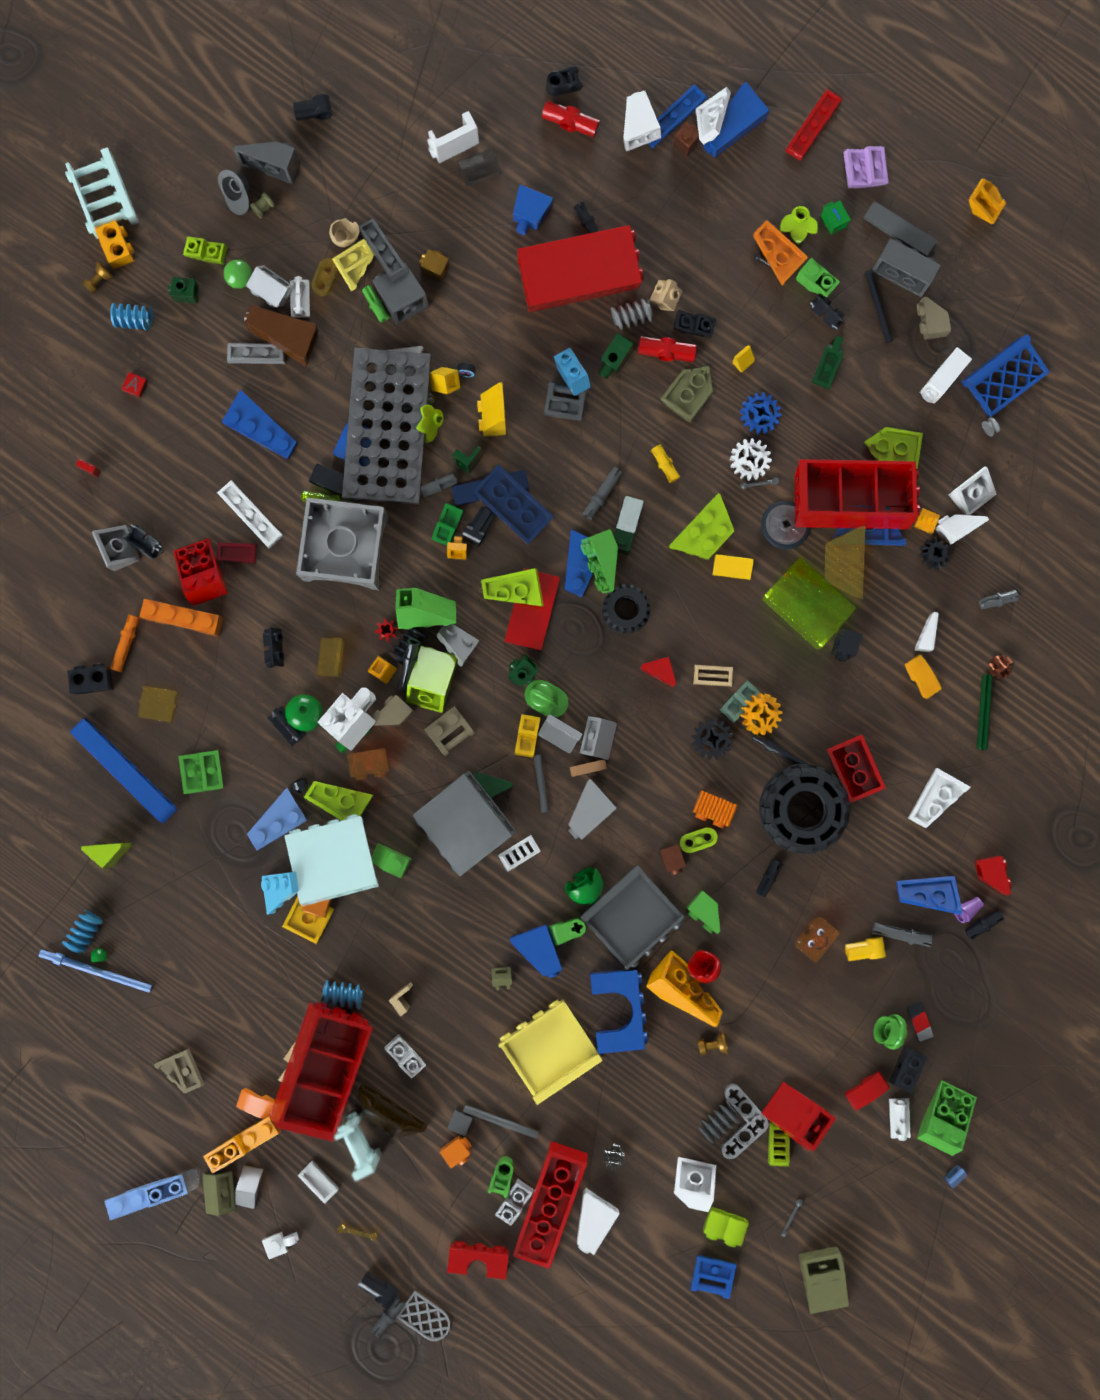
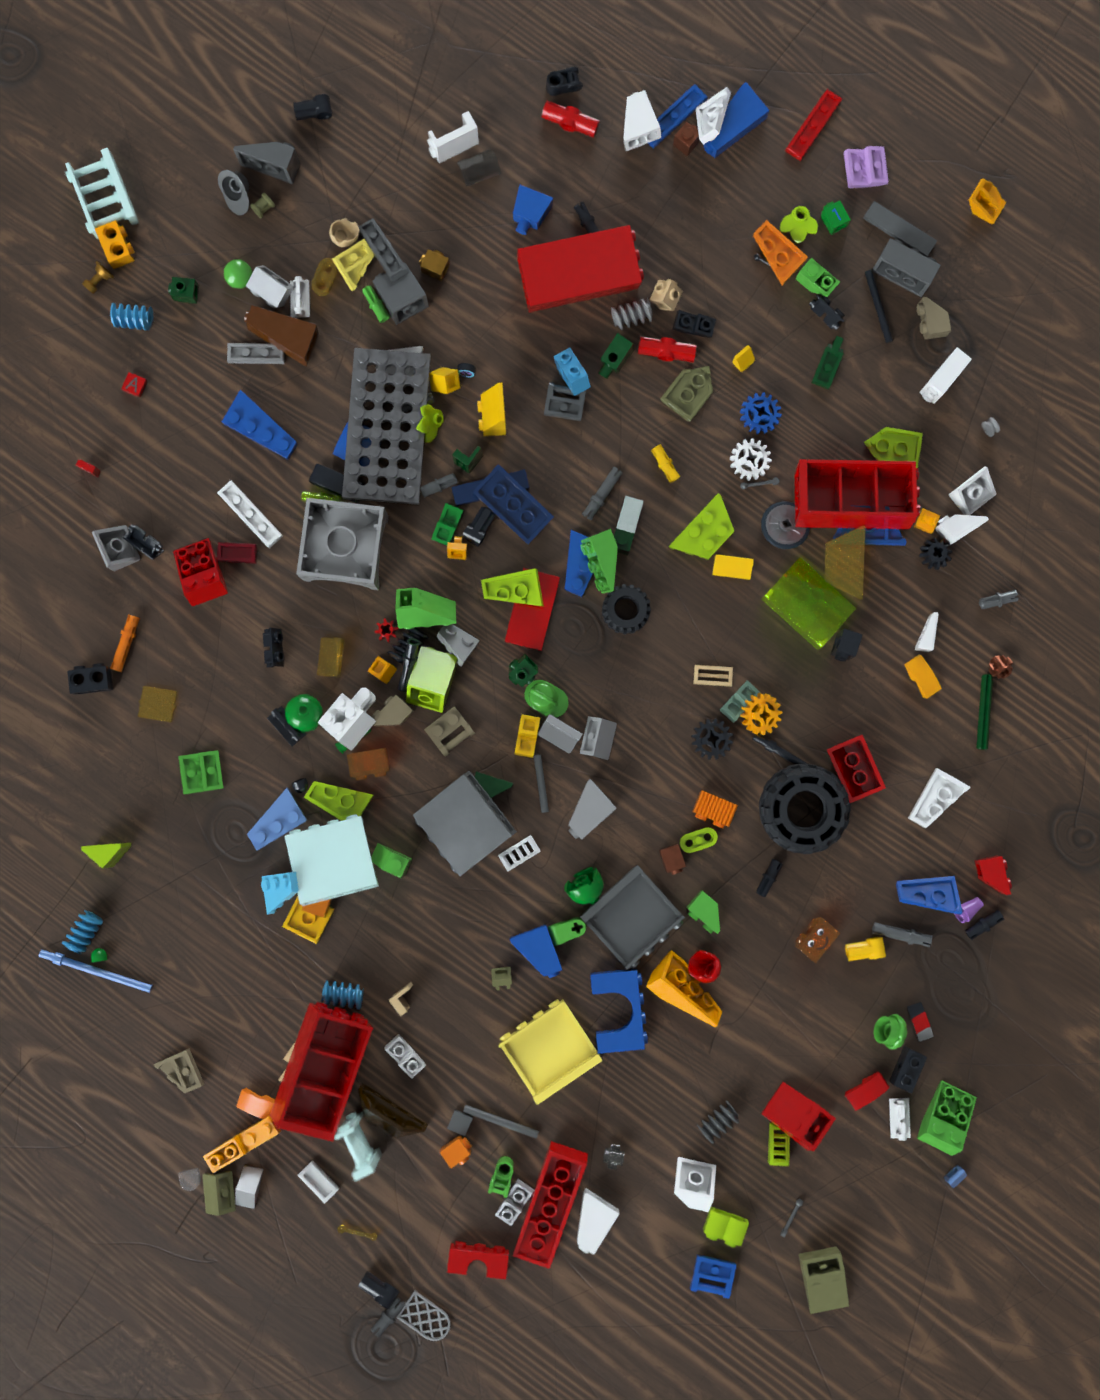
blue beam [70,718,178,824] -> none
light blue slope [104,1174,188,1220] -> none
orange arch [139,599,224,637] -> none
lime slope [183,237,227,264] -> none
white plate [262,1232,299,1259] -> none
medium nougat beam [570,760,607,777] -> none
red slope [640,657,676,688] -> none
pearl gold piece [698,1031,728,1056] -> none
light grey beam [721,1084,769,1159] -> none
blue fence [961,334,1050,417] -> none

